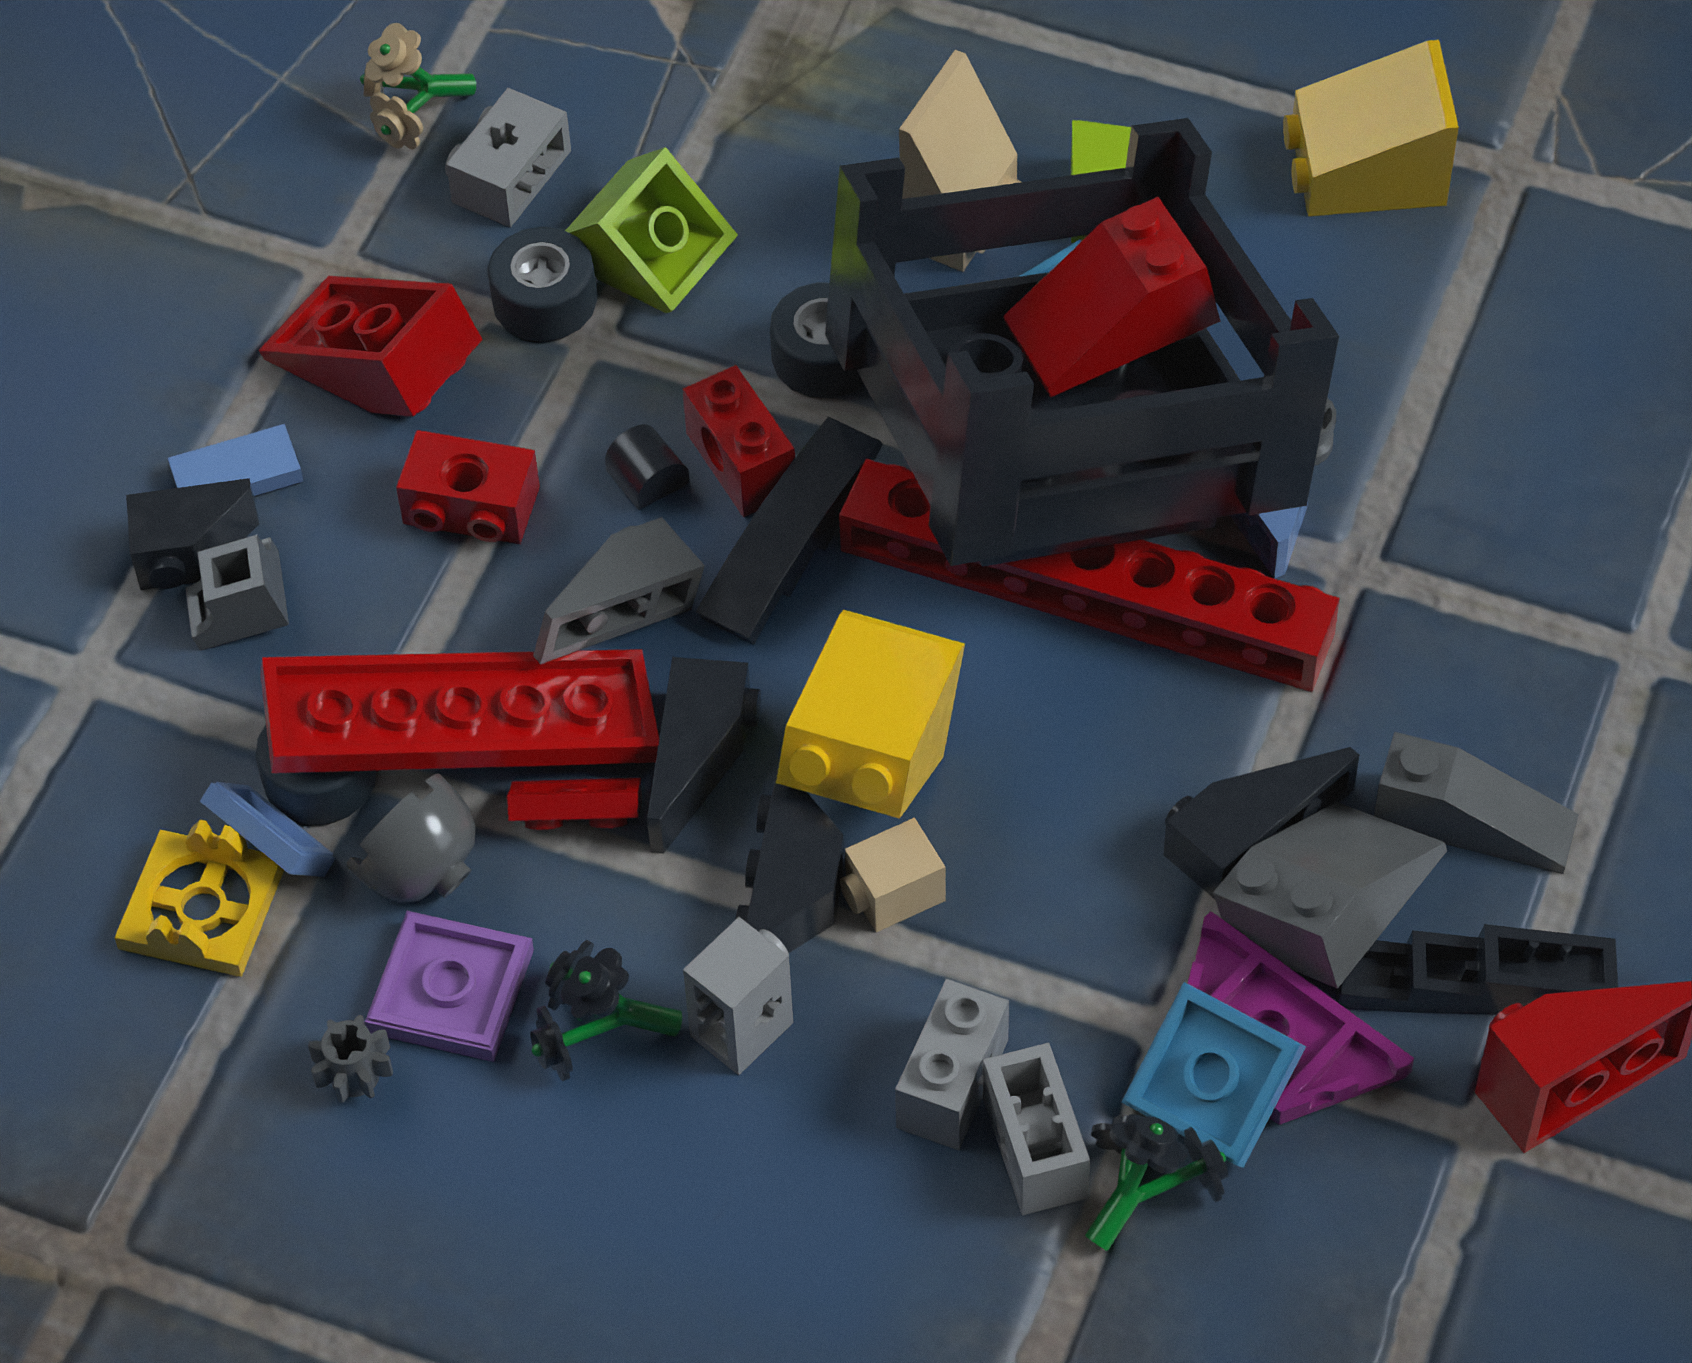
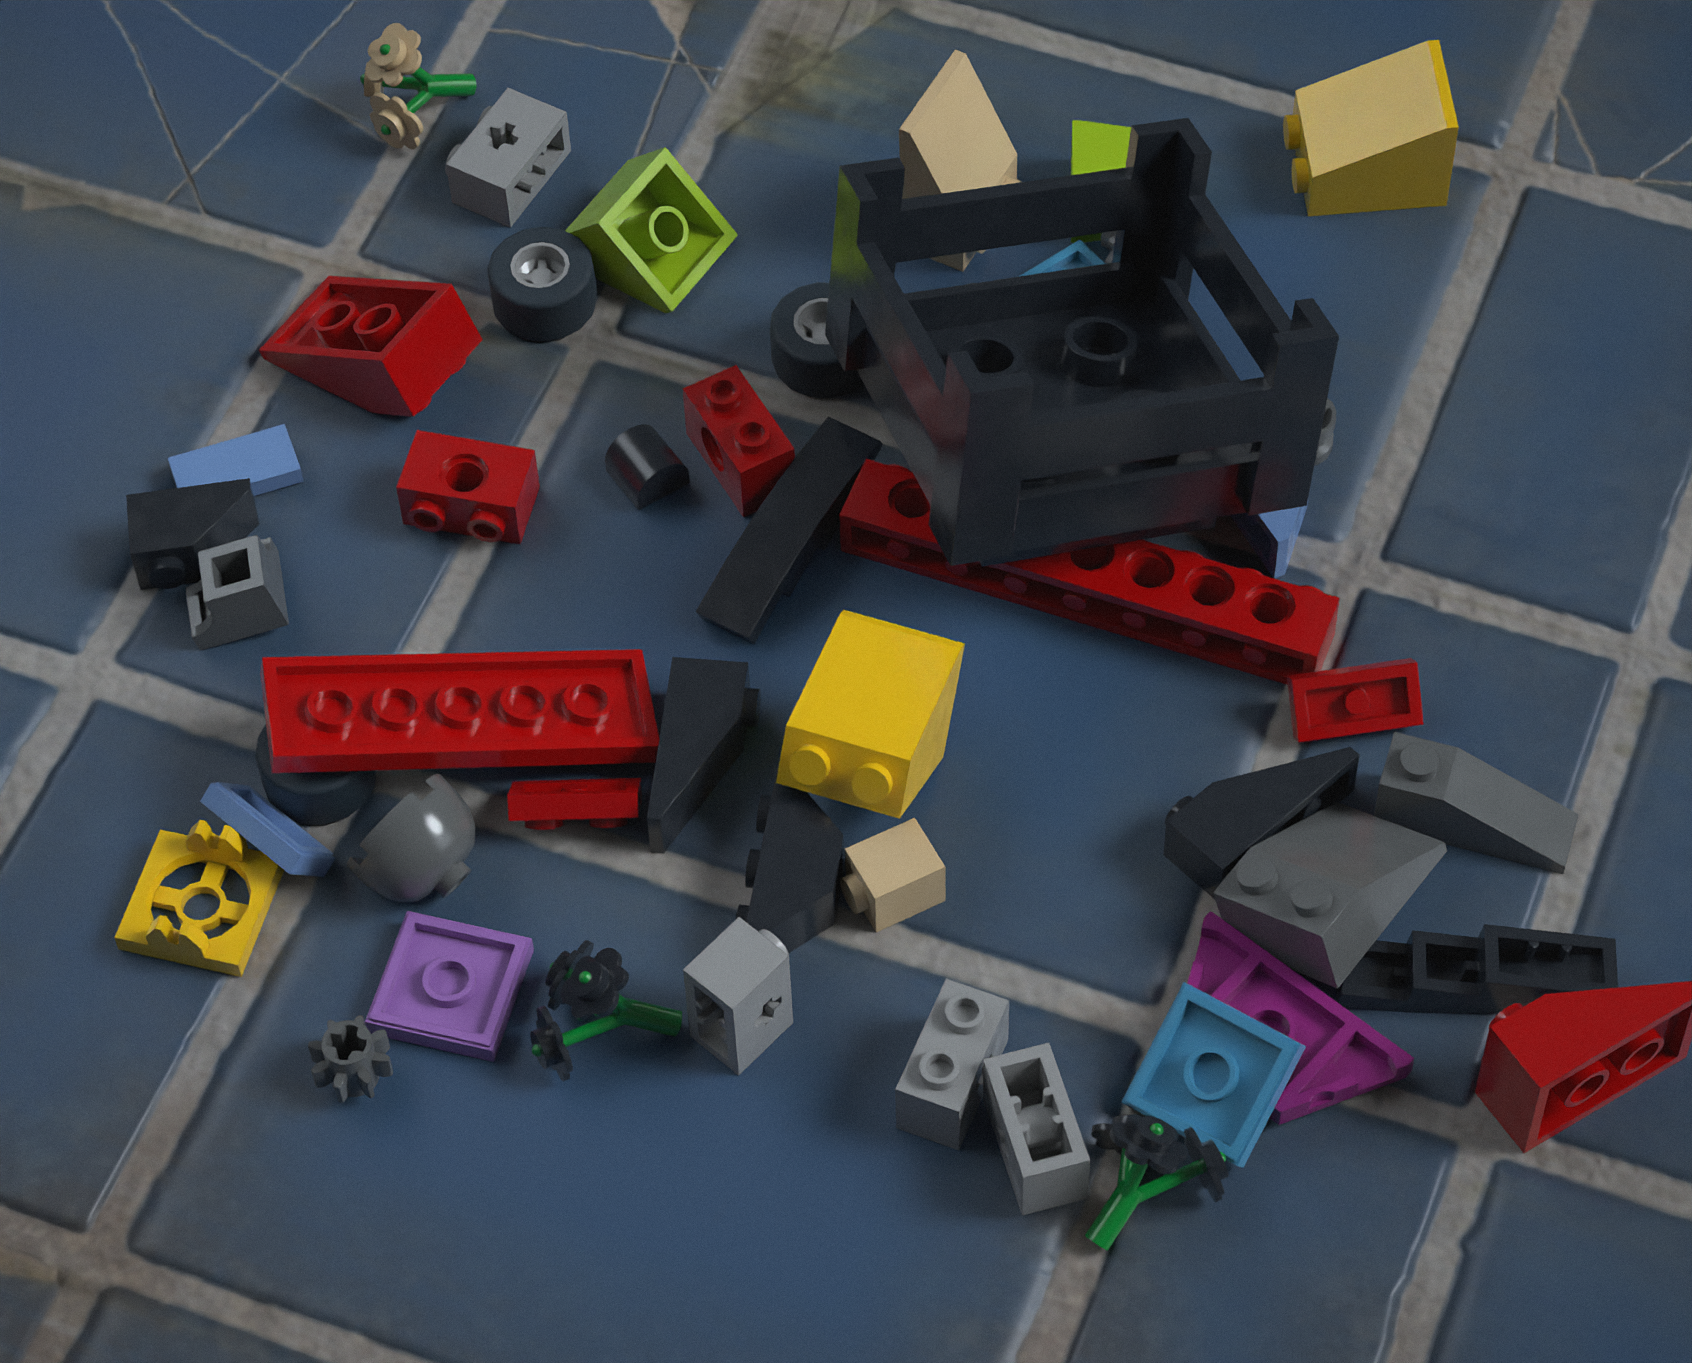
dark grey slope [533,517,705,664] -> none
red slope [1003,197,1221,398] -> none
none -> red plate [1287,658,1424,742]

